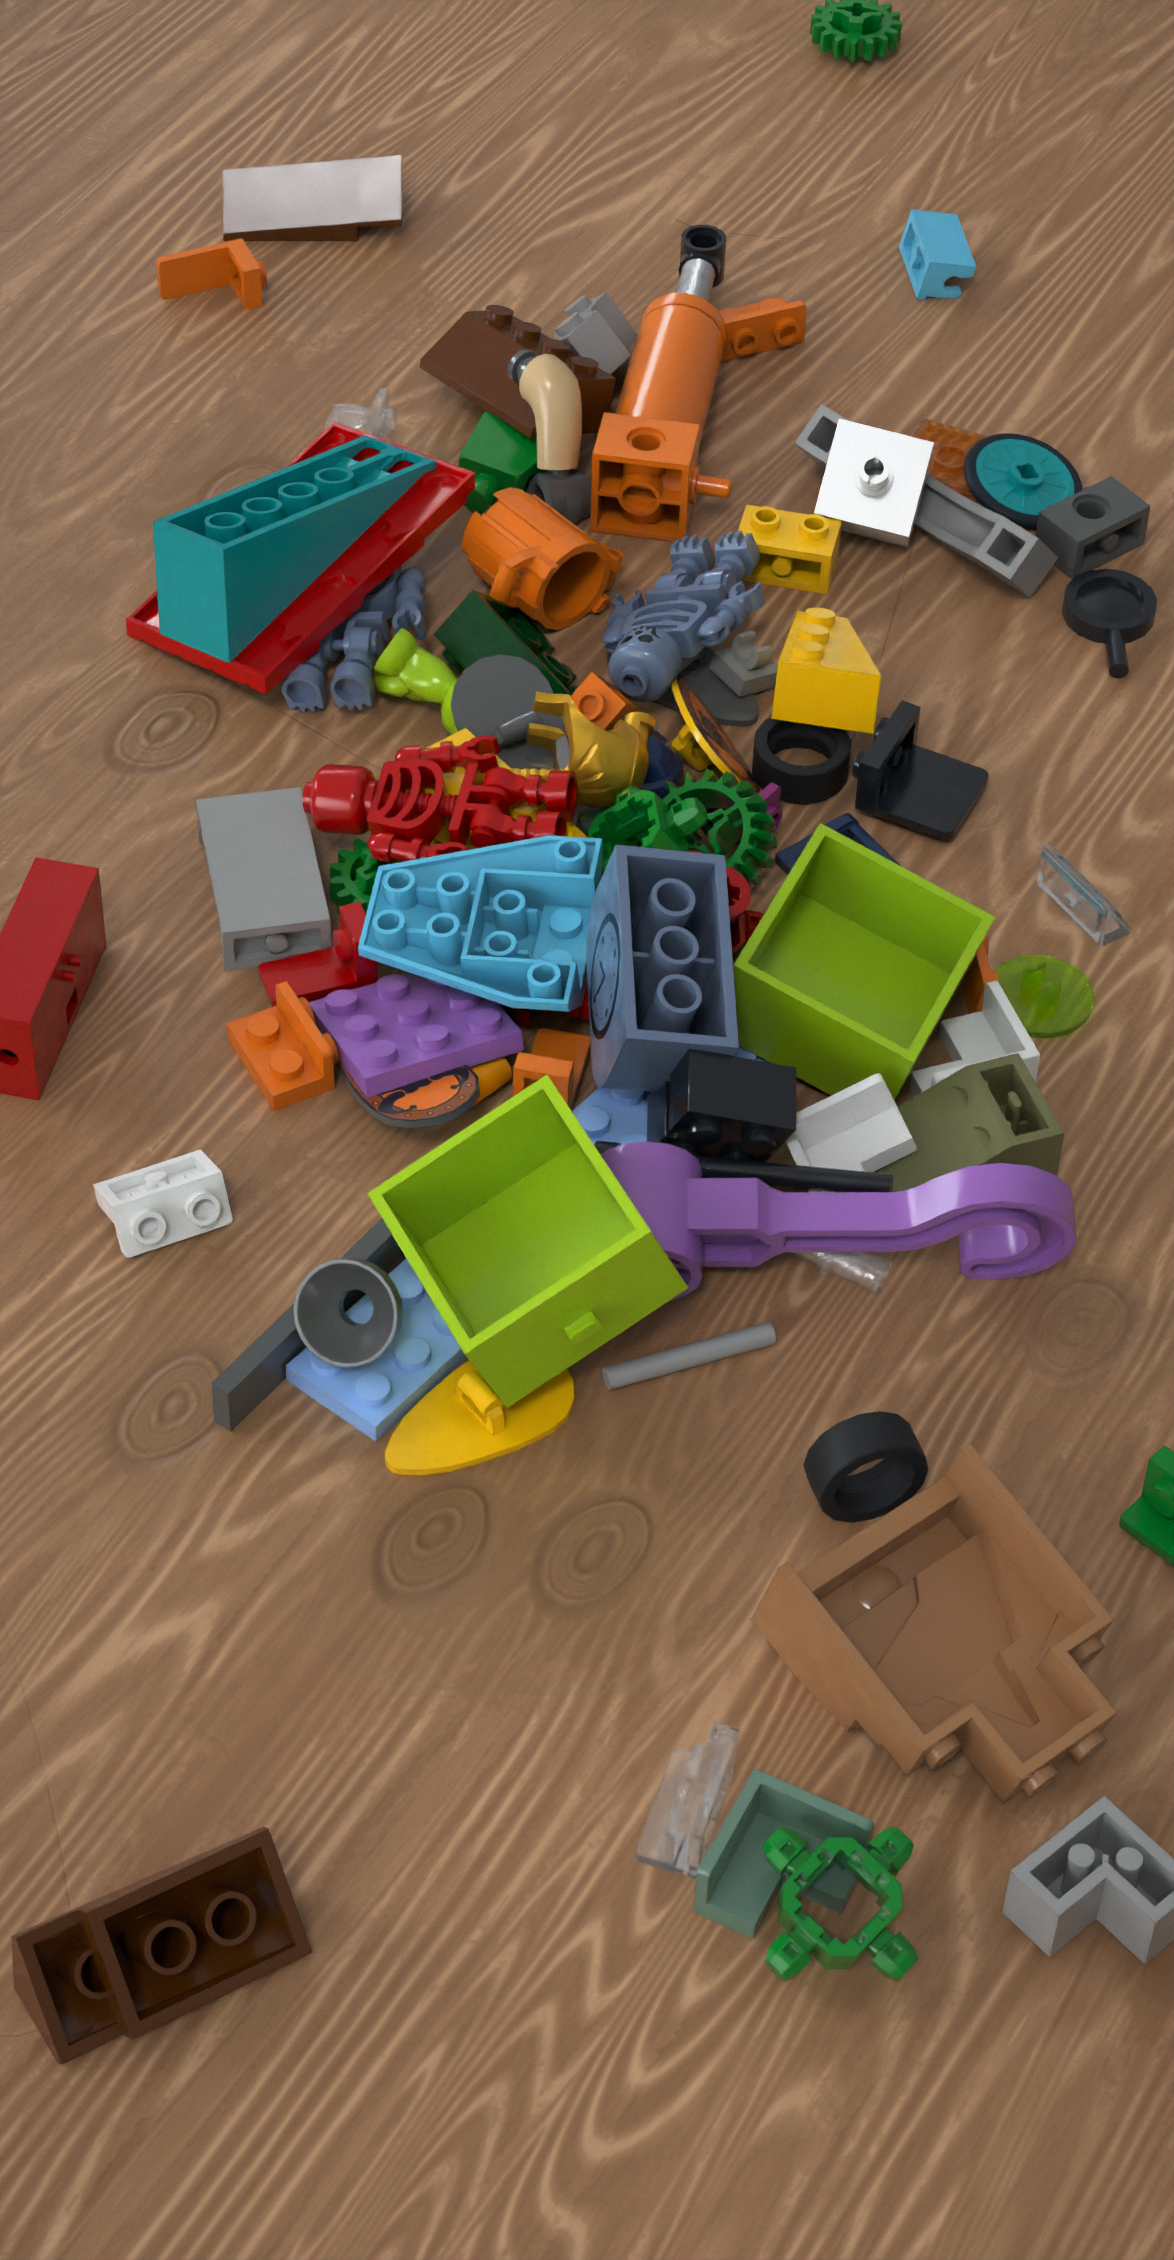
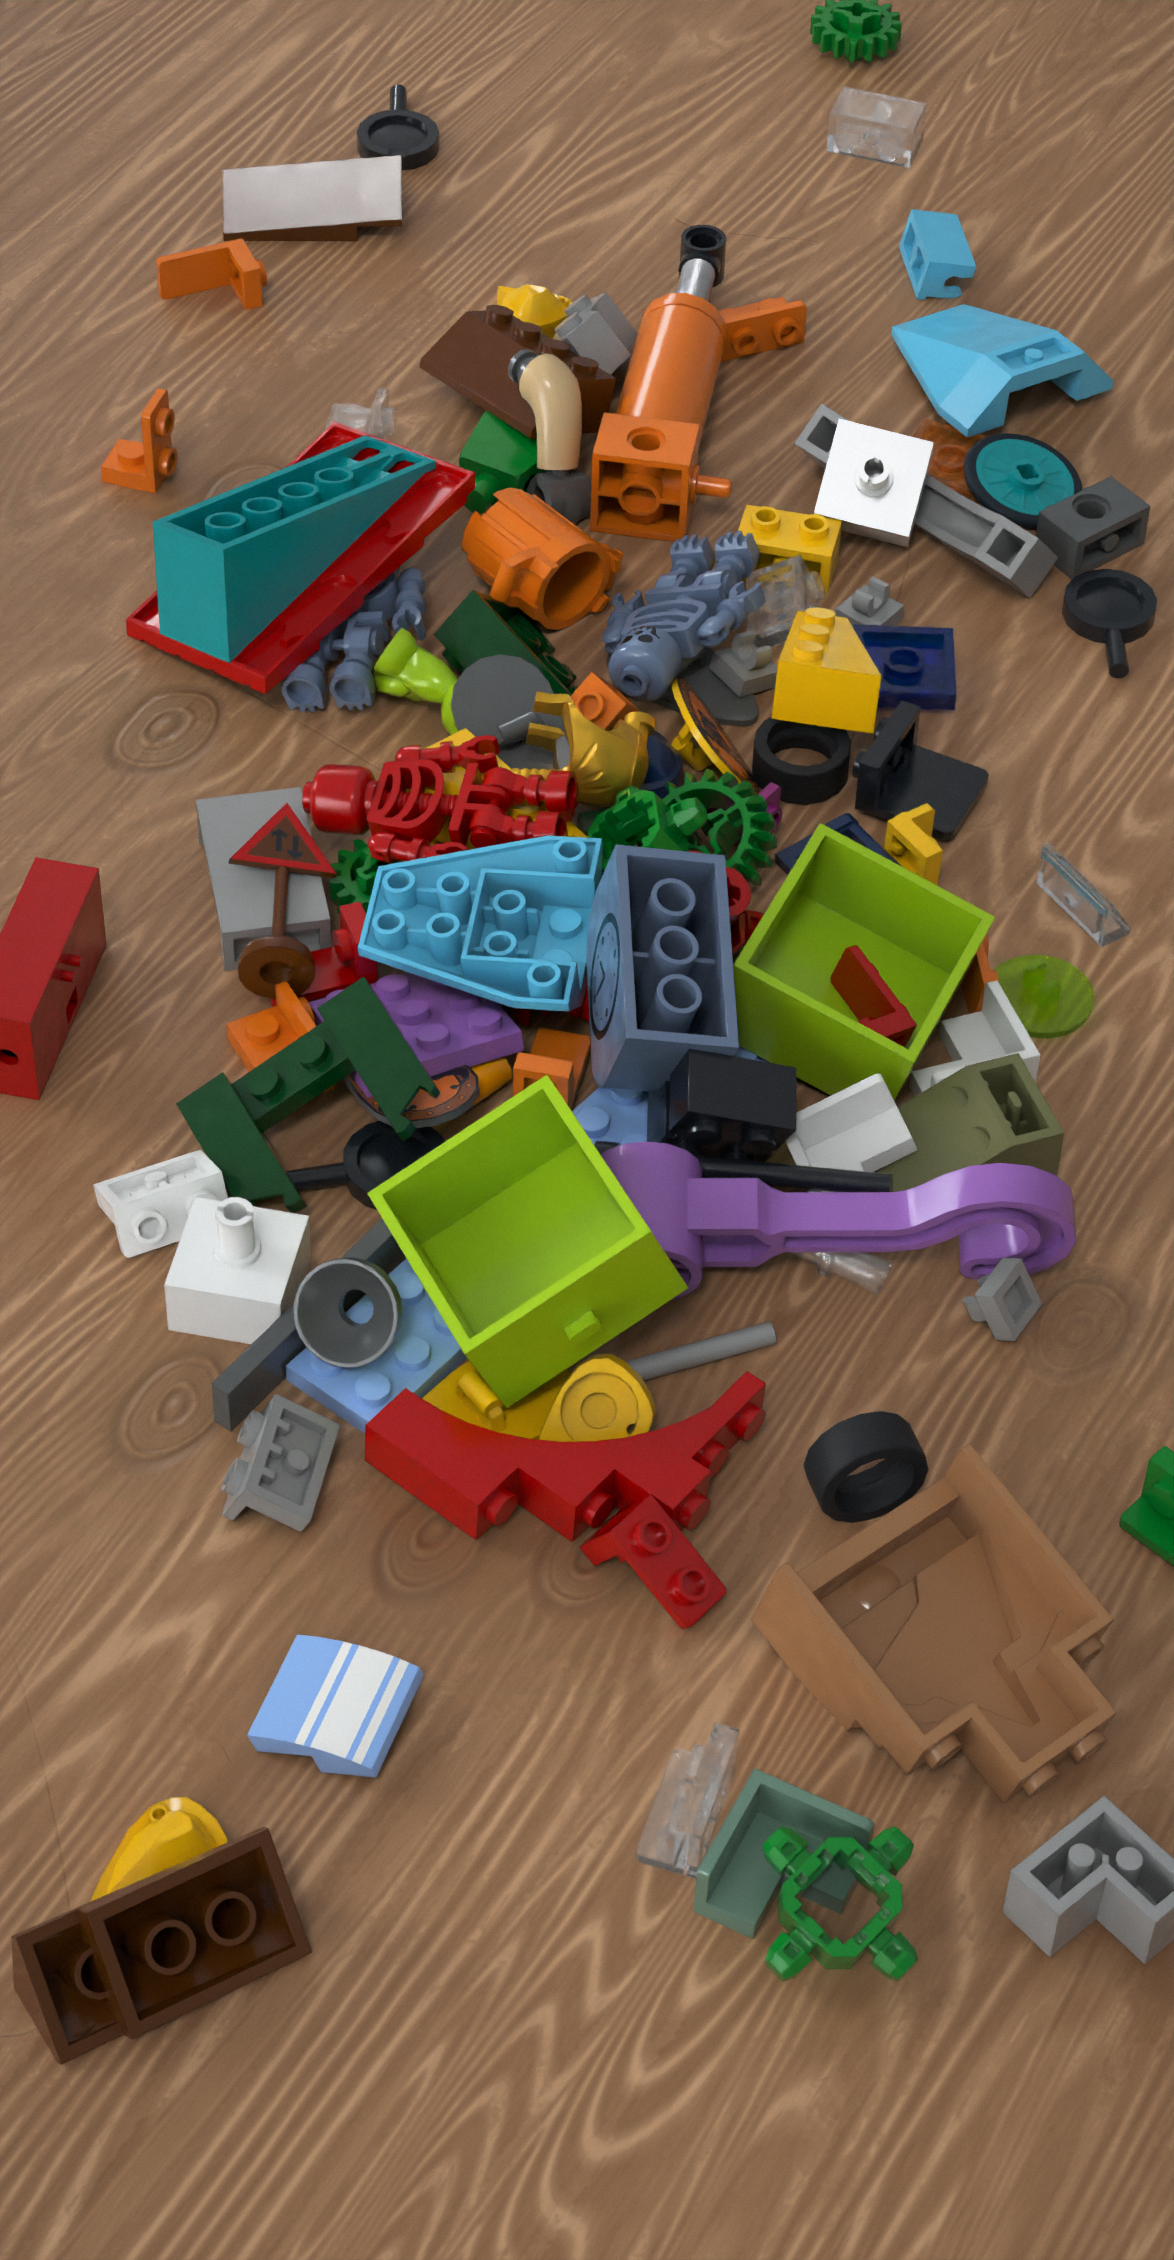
none -> yellow piece [90,1797,228,1902]
none -> orange bracket [101,388,177,494]
none -> white brick [164,1197,311,1344]
none -> dark green wedge [176,977,440,1213]
none -> light grey bracket [221,1394,340,1532]
none -> reddish brown piece [229,803,337,999]
none -> light blue slope [247,1635,424,1777]
none -> black piece [287,1121,445,1210]
none -> black piece [357,84,439,171]
none -> red arch [365,1371,766,1543]
none -> yellow piece [496,284,572,339]
none -> yellow piece [539,1354,656,1442]
none -> red bracket [579,1494,726,1629]
none -> clear bracket [746,555,825,648]
none -> clear brick [826,86,927,168]
none -> red bracket [830,945,917,1047]
none -> light grey tile [835,576,904,645]
none -> clear blue plate [853,624,956,710]
none -> yellow bracket [884,803,943,886]
none -> medium azure wedge [891,304,1114,437]
none -> light grey tile [962,1258,1042,1341]

